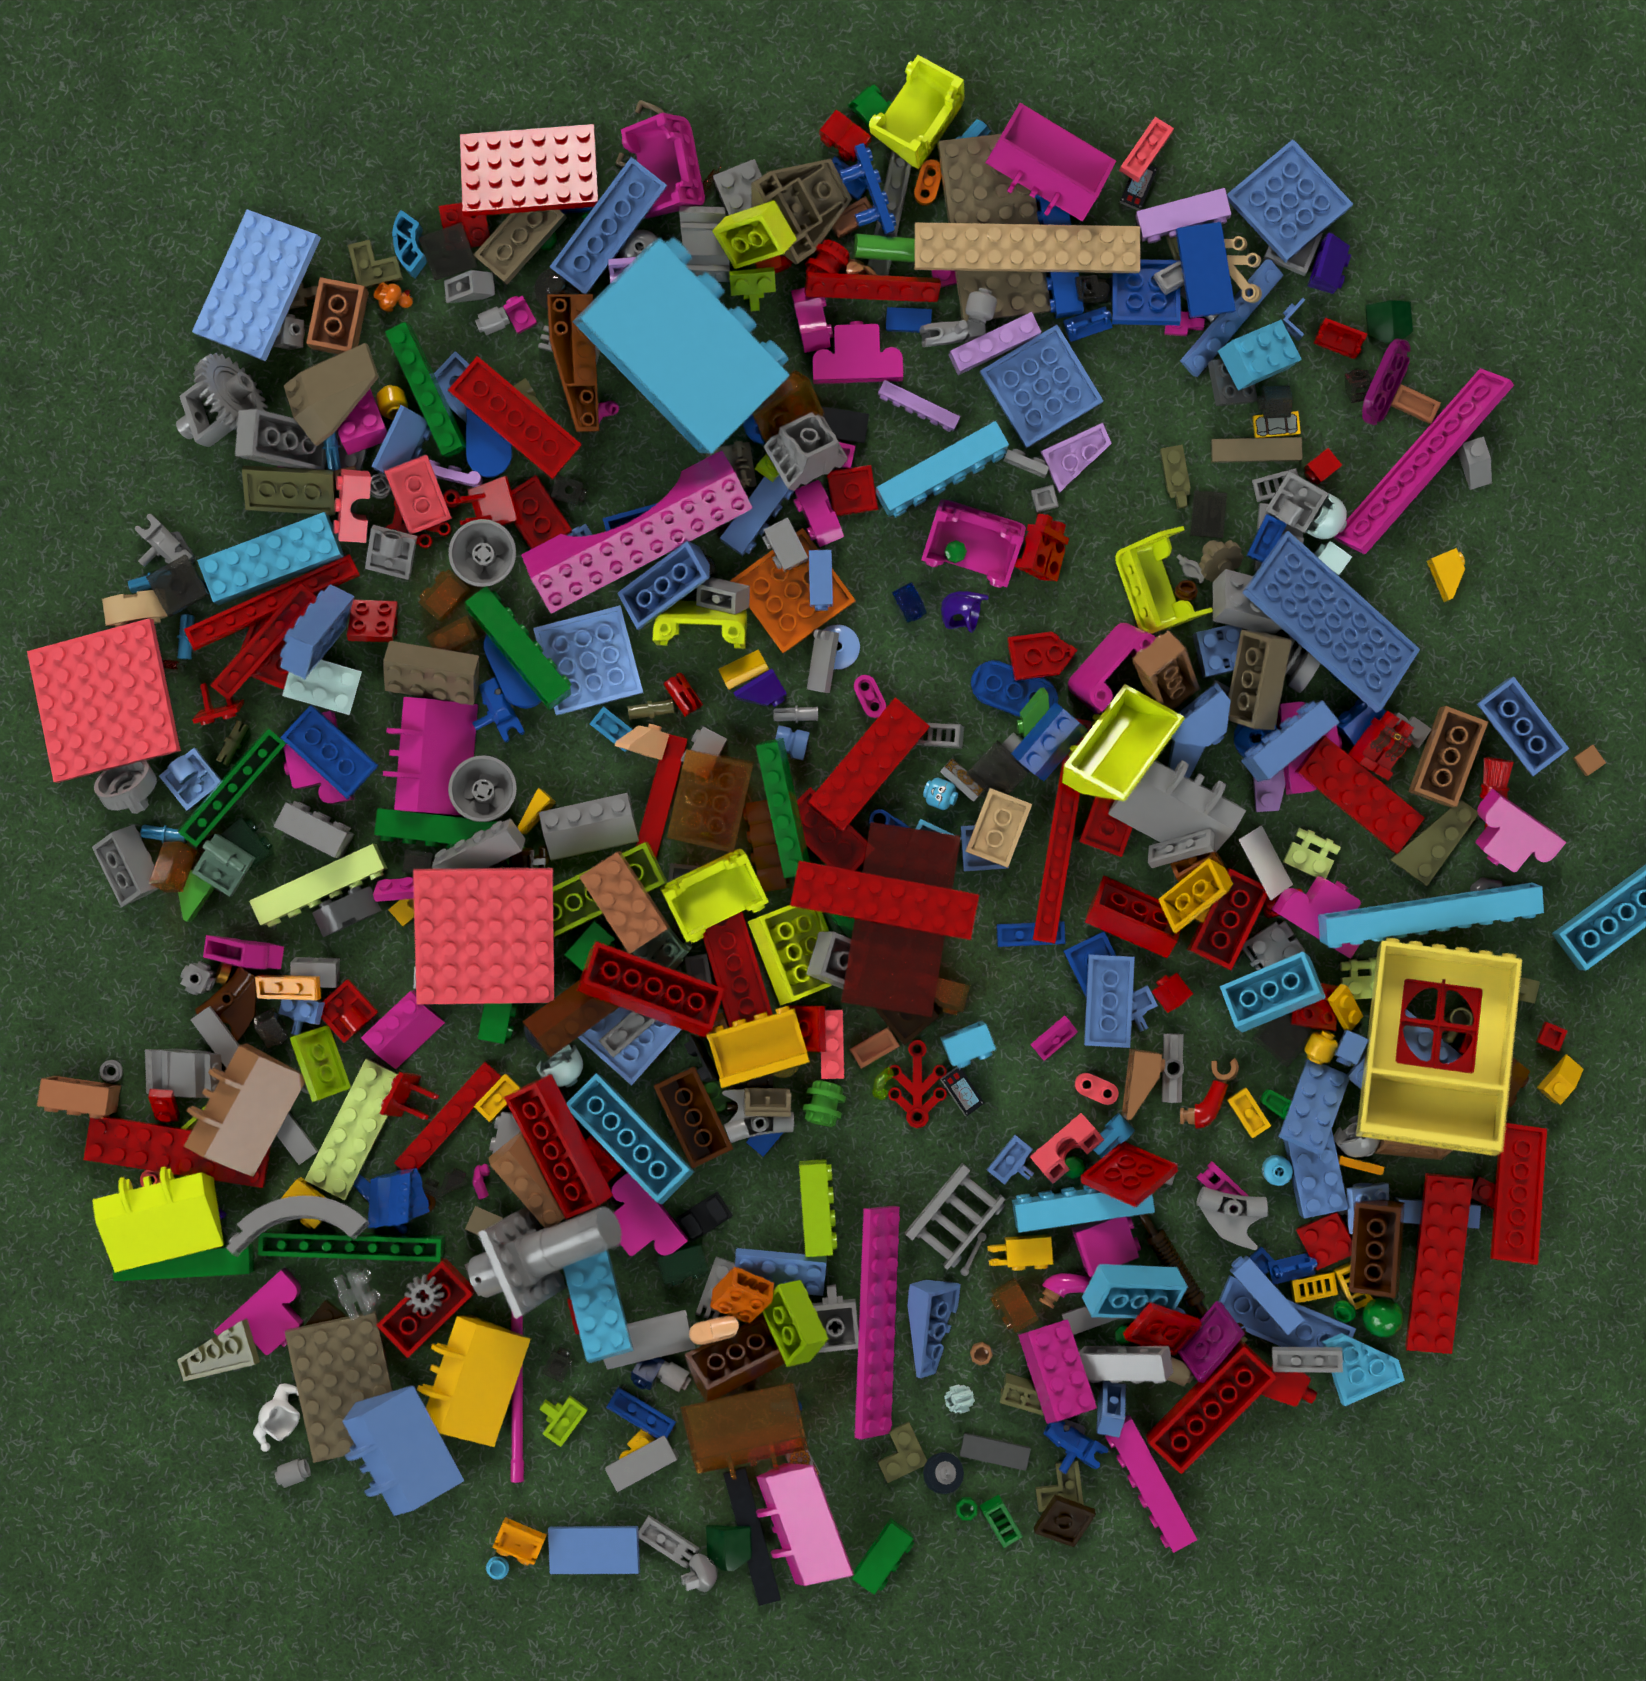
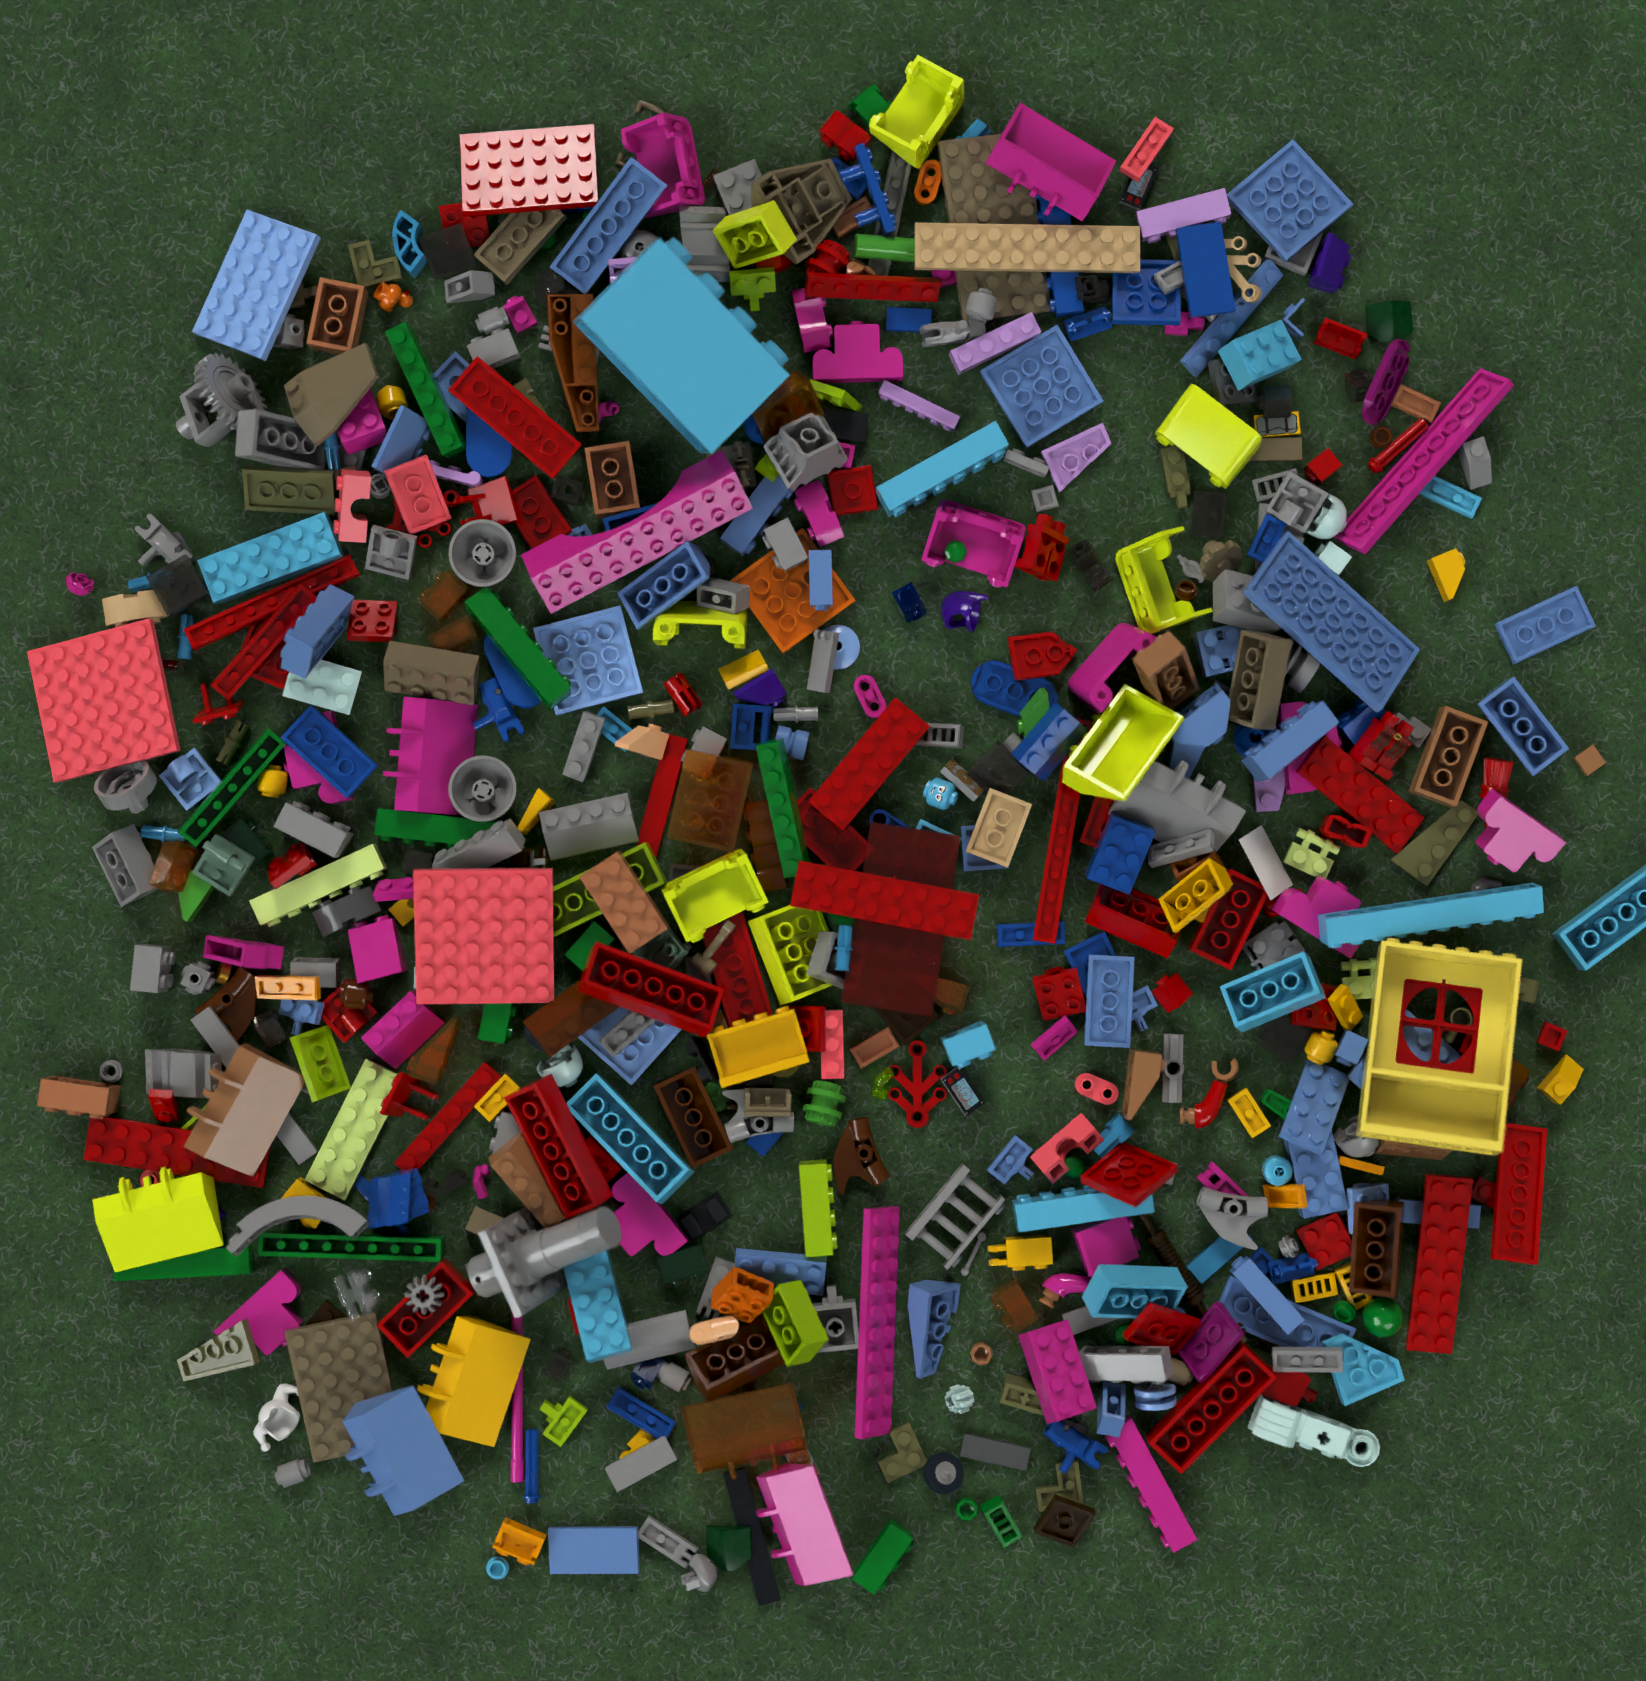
none -> dark pink plate [66,572,94,596]
none -> light grey brick [130,944,176,993]
none -> yellow head [256,764,288,798]
none -> red plate [267,842,318,889]
none -> reddish brown head [340,979,374,1010]
none -> dark pink slope [348,915,409,983]
none -> clear orange slope [407,1016,463,1085]
none -> light grey hinge [467,328,521,369]
none -> blue axle [523,1429,541,1503]
none -> light grey plate [562,711,606,782]
none -> nougat brick [585,441,641,519]
none -> dark tan brick [690,920,736,978]
none -> blue plate [730,703,774,751]
none -> lime wing [805,378,863,412]
none -> reddish brown pin [833,1117,890,1194]
none -> dark azure axle [835,925,853,971]
none -> red plate [1032,967,1086,1021]
none -> clear smoke slope [1067,539,1114,592]
none -> blue brick [1085,811,1156,895]
none -> light blue head [1133,1382,1177,1411]
none -> neon yellow windscreen [1155,384,1262,489]
none -> dark azure tile [1186,1233,1252,1284]
none -> light aqua brick [1248,1394,1380,1467]
none -> light orange tile [1263,1184,1308,1208]
none -> light grey plate [1279,1235,1299,1258]
none -> red brick [1319,815,1372,848]
none -> red axle [1367,419,1429,474]
none -> reddish brown plate [1369,426,1393,449]
none -> medium azure tile [1419,476,1482,519]
none -> medium blue tile [1494,586,1596,664]

